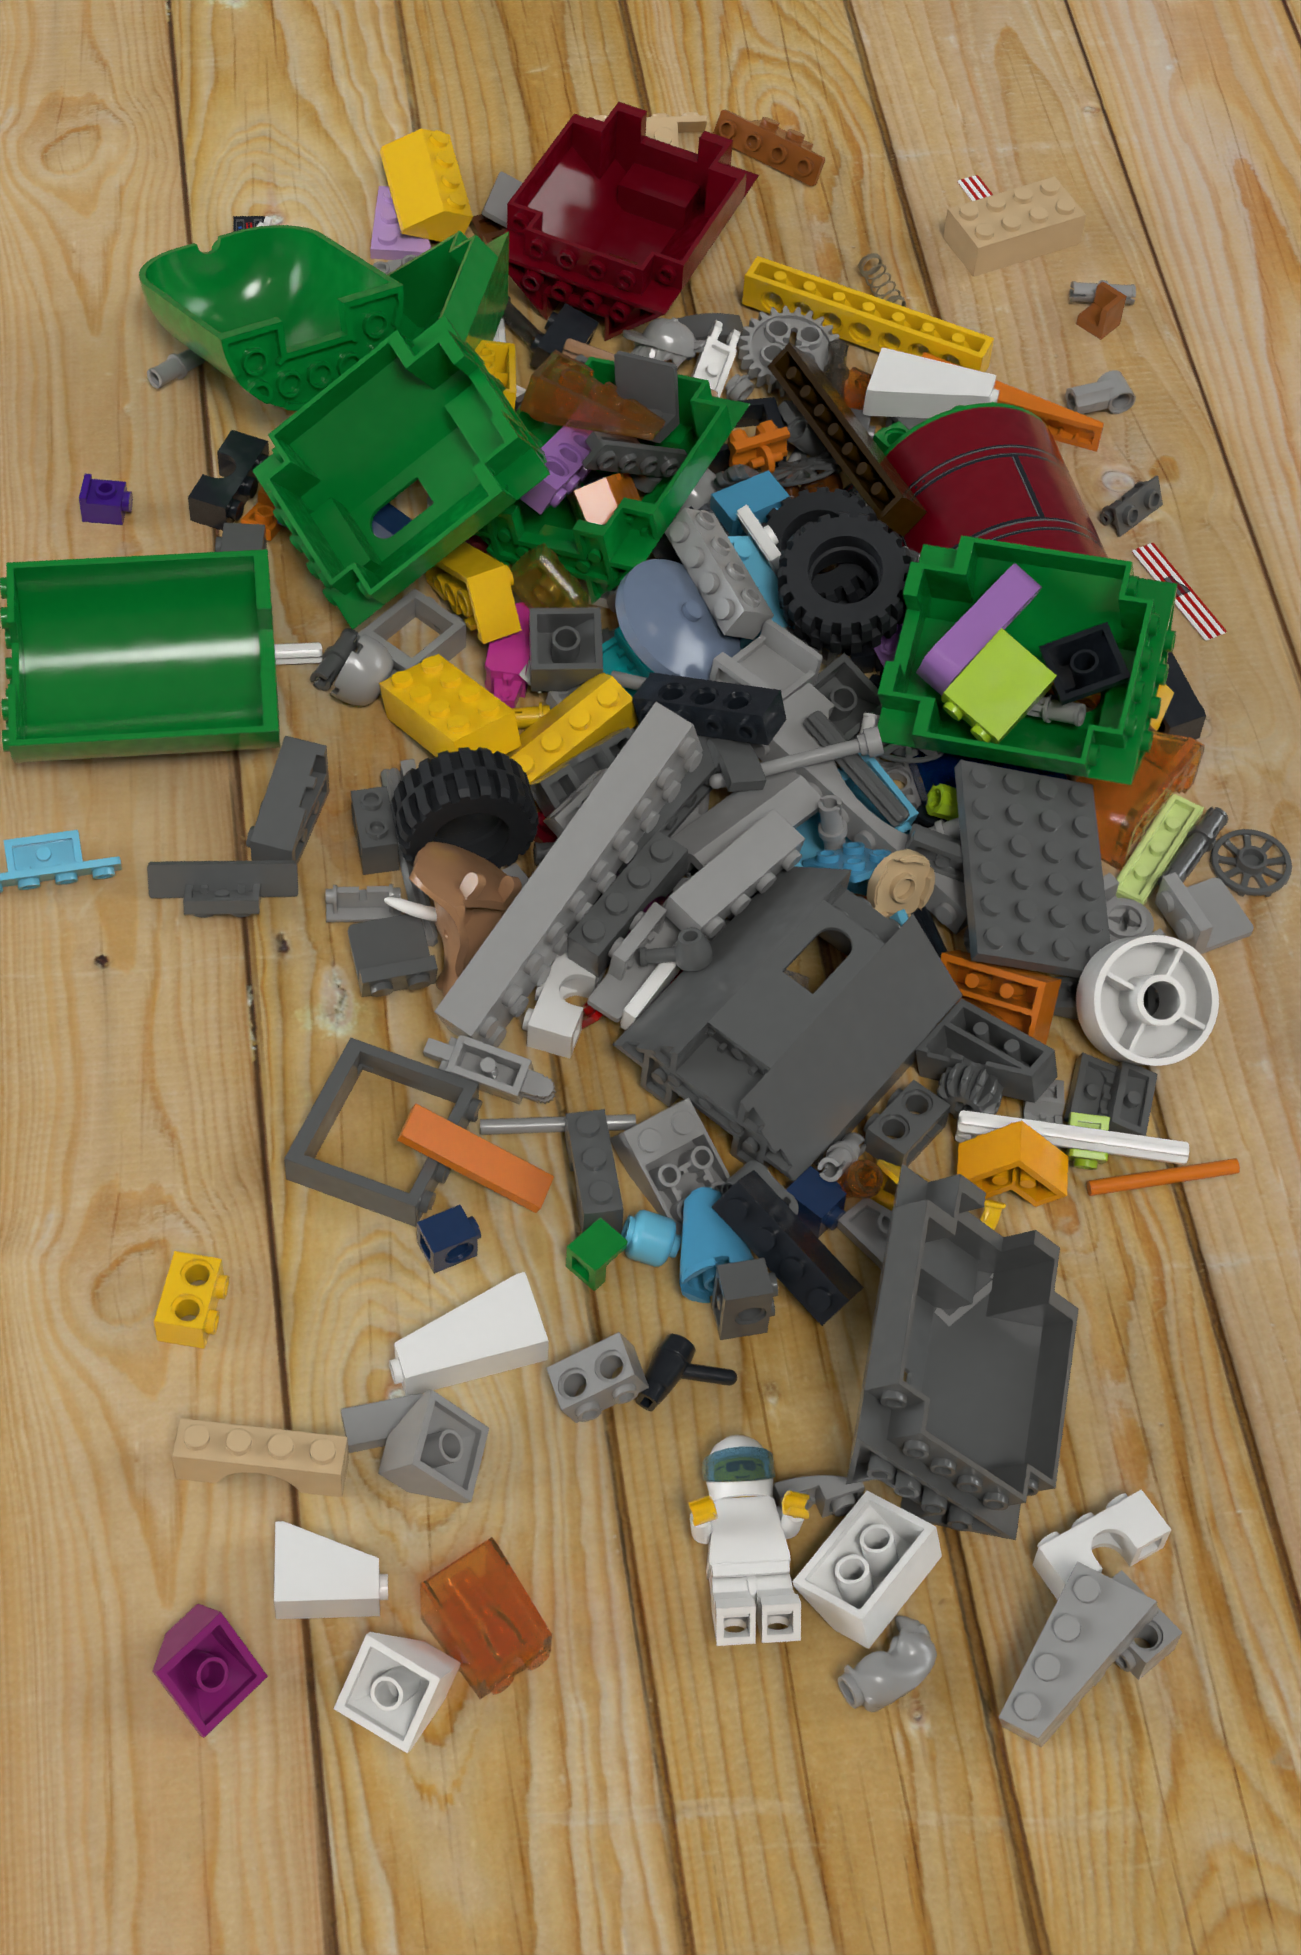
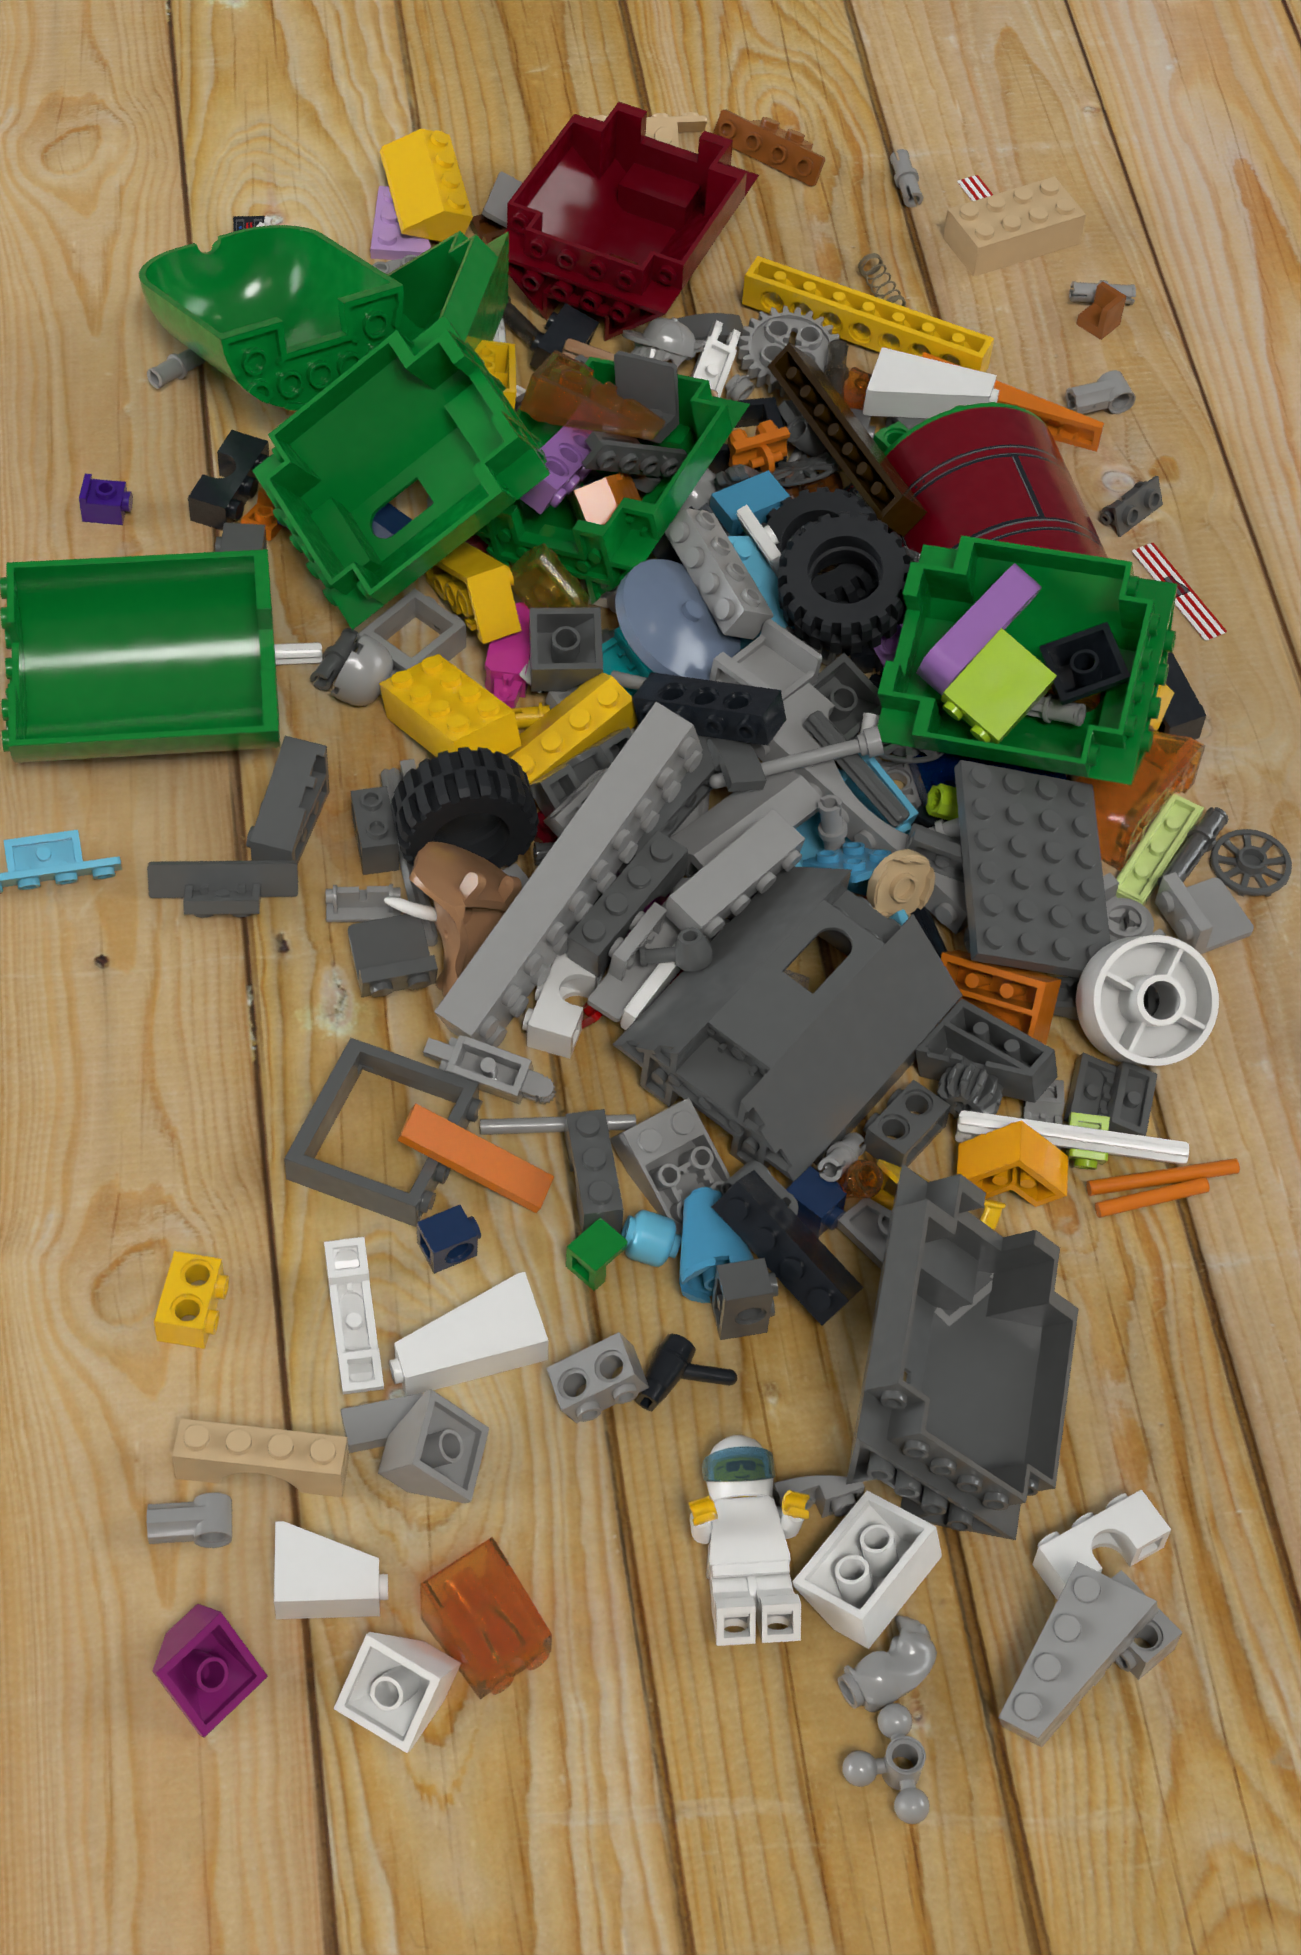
none -> light grey piece [147,1493,232,1548]
none -> white slope [324,1237,384,1395]
none -> light grey piece [842,1703,930,1824]
none -> light grey pin [890,149,923,207]
none -> orange bar [1095,1177,1210,1218]

